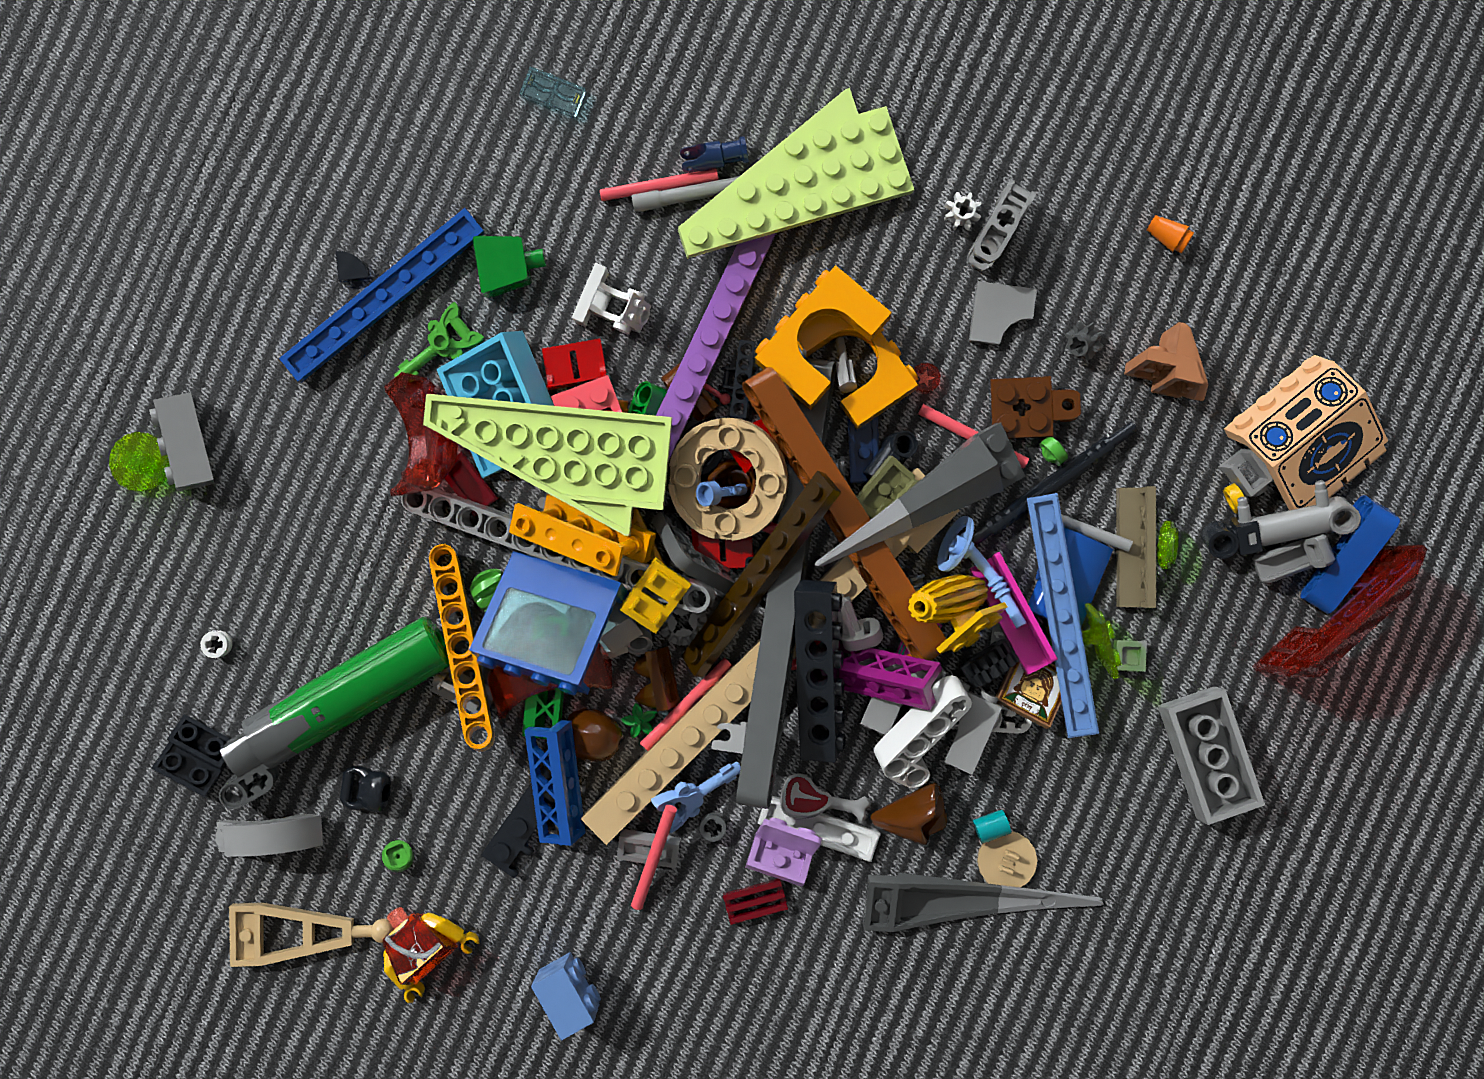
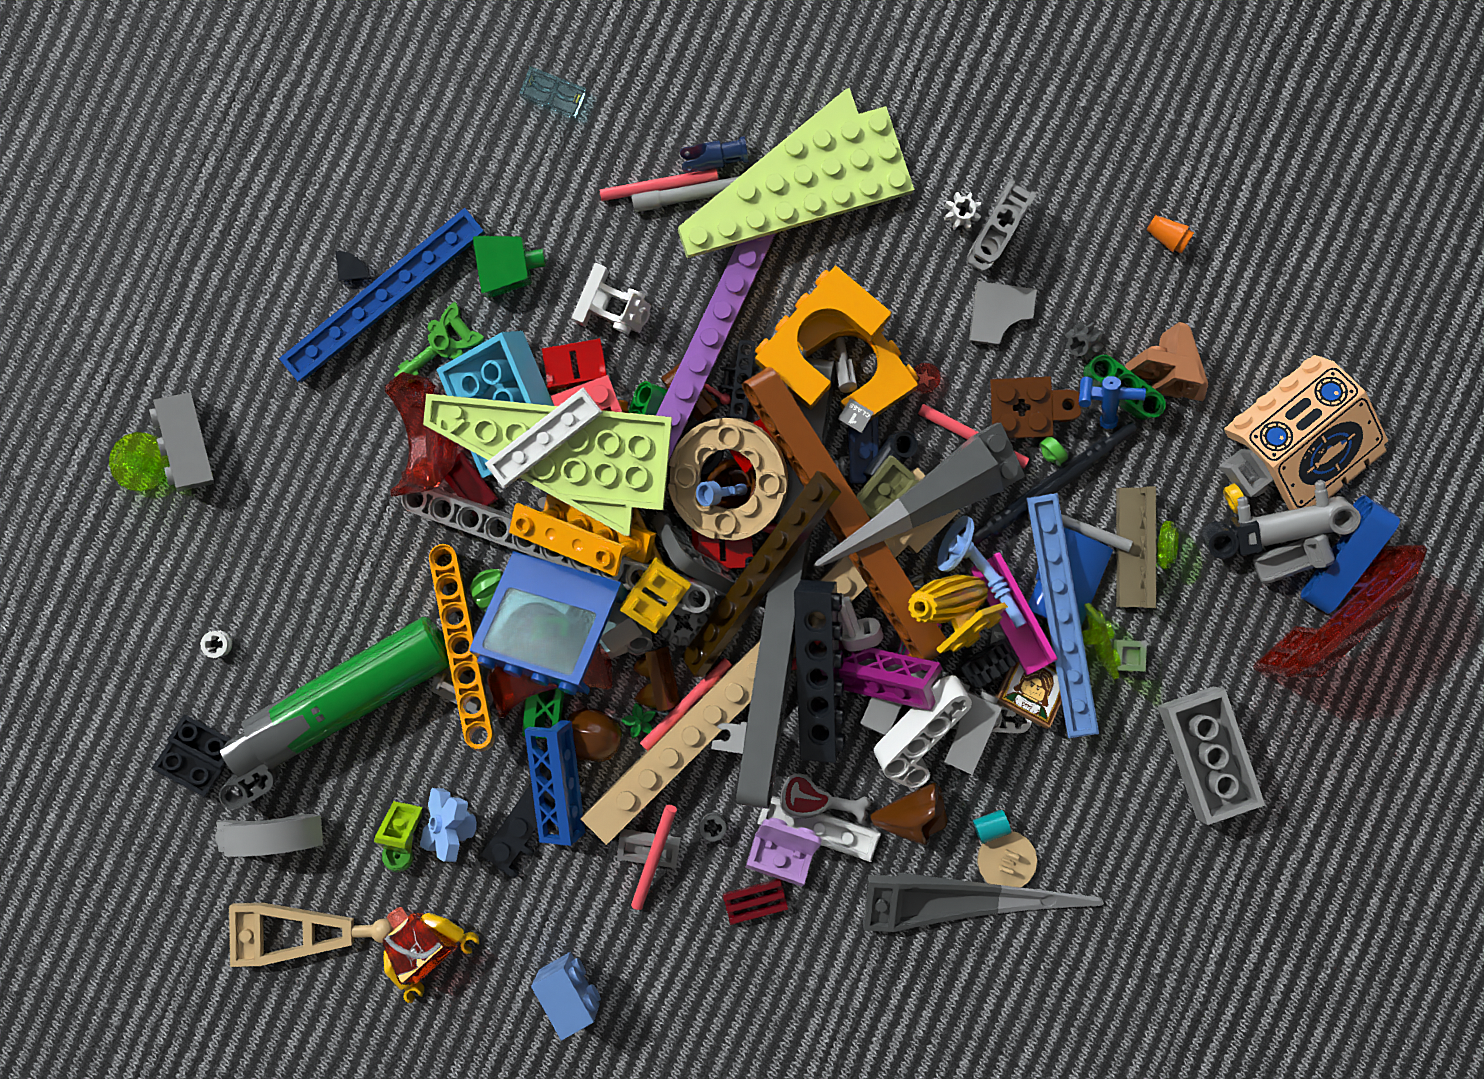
black piece [339,766,391,812] -> none
light blue piece [651,761,741,833] -> none
none -> lime slope [374,801,423,854]
none -> light blue plant [420,788,476,862]
none -> white tile [485,388,603,488]
none -> light grey sticker [838,398,874,433]
none -> blue piece [1079,376,1146,429]
none -> green beam [1083,355,1166,420]

